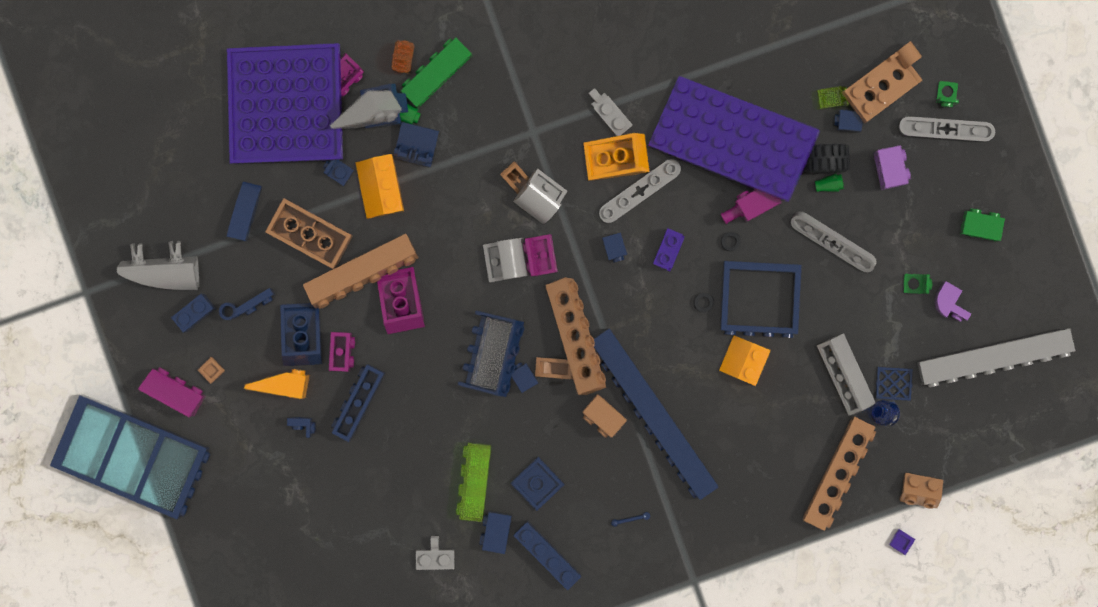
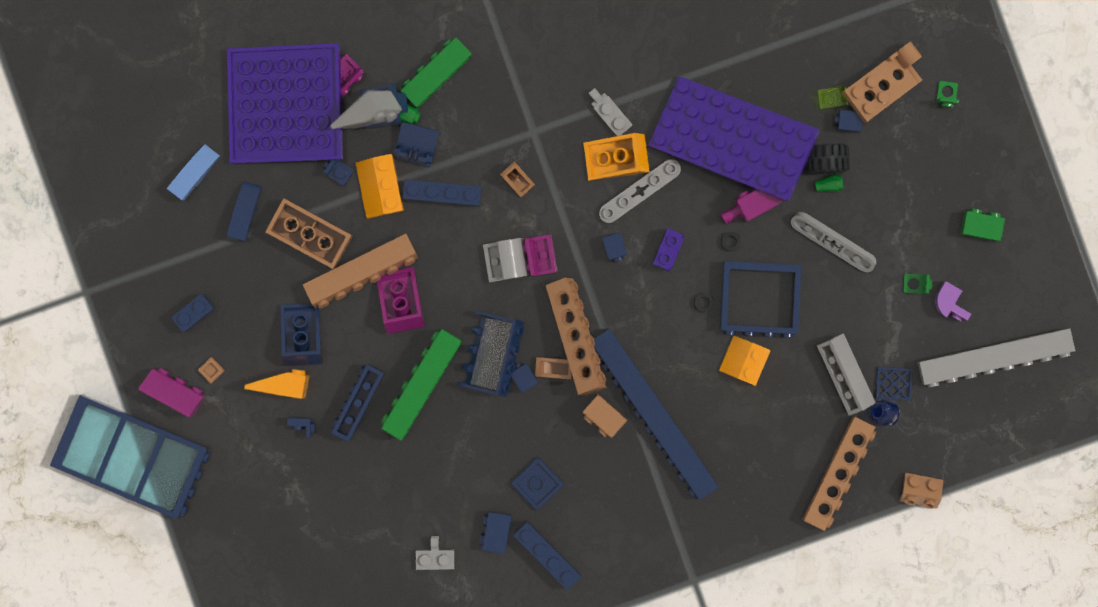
light grey piece [117,241,199,290] -> none
dark blue plate [219,288,276,320] -> none
magenta brick [329,332,355,372] -> none
clear orange gear [391,40,414,73] -> none
clear neon green brick [456,442,491,522] -> none
light grey brick [513,168,567,224] -> none
dark blue hinge [611,512,650,527] -> none
medium lavender brick [873,145,911,190] -> none
dark purple tile [889,529,916,556] -> none
light grey piece [898,117,995,142] -> none
none -> medium blue slope [167,144,220,201]
none -> green brick [381,329,463,440]
none -> dark blue brick [403,179,482,207]

